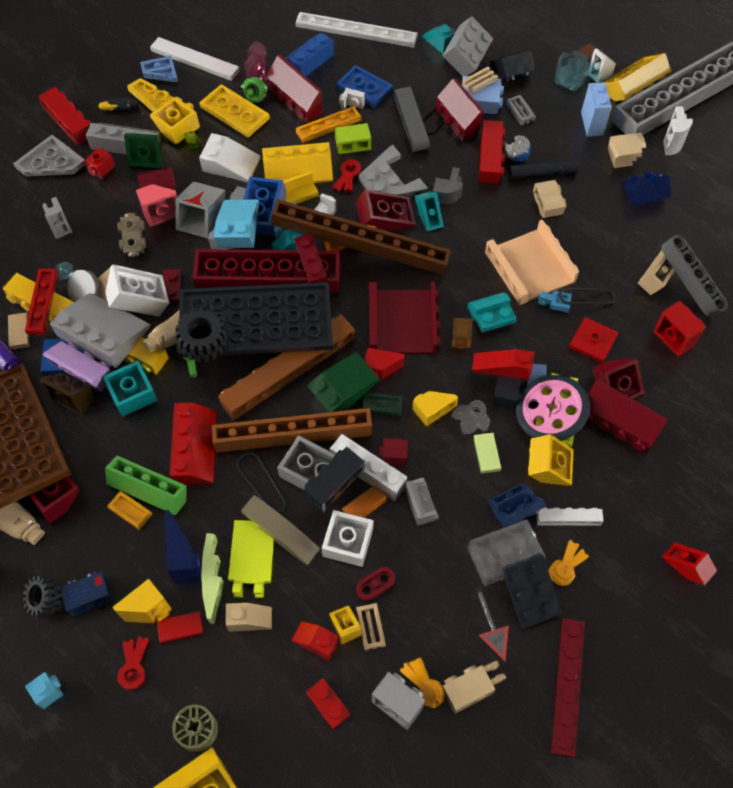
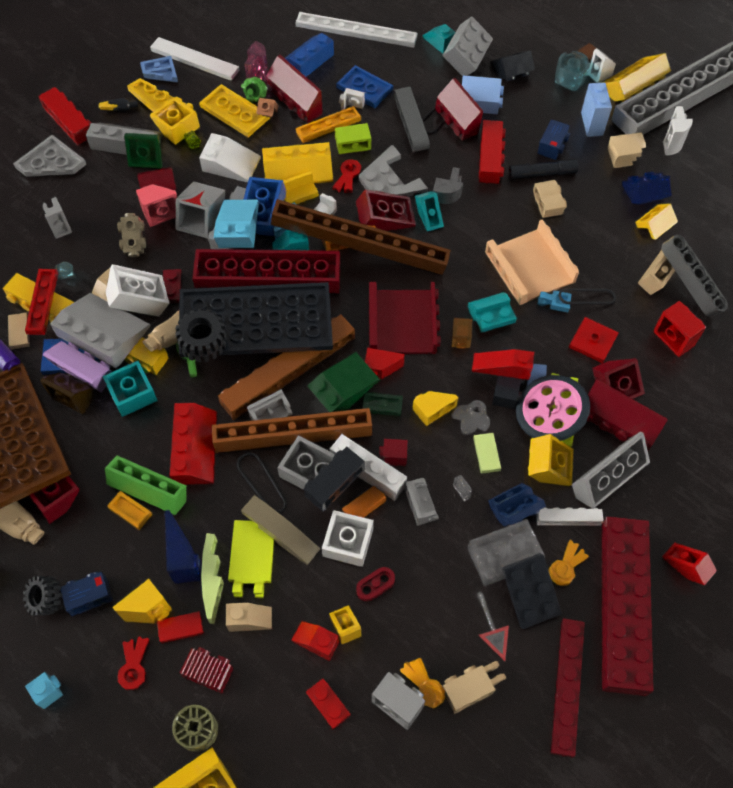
light grey tile [68,270,100,302] -> none
red brick [85,147,115,179] -> none
dark red plate [294,234,327,283] -> none
tan tile [356,603,386,651] -> none
tan tile [462,67,498,94] -> none
light grey piece [504,135,531,163] -> none
light grey tile [506,95,536,125] -> none
none -> dark red brick [180,647,233,693]
none -> light grey hinge [247,390,293,421]
none -> nougat bracket [256,98,279,117]
none -> clear tile [453,475,472,502]
none -> dark blue brick [537,120,571,160]
none -> light grey slope [572,431,650,509]
none -> dark red brick [602,517,653,696]
none -> yellow panel [635,204,678,240]

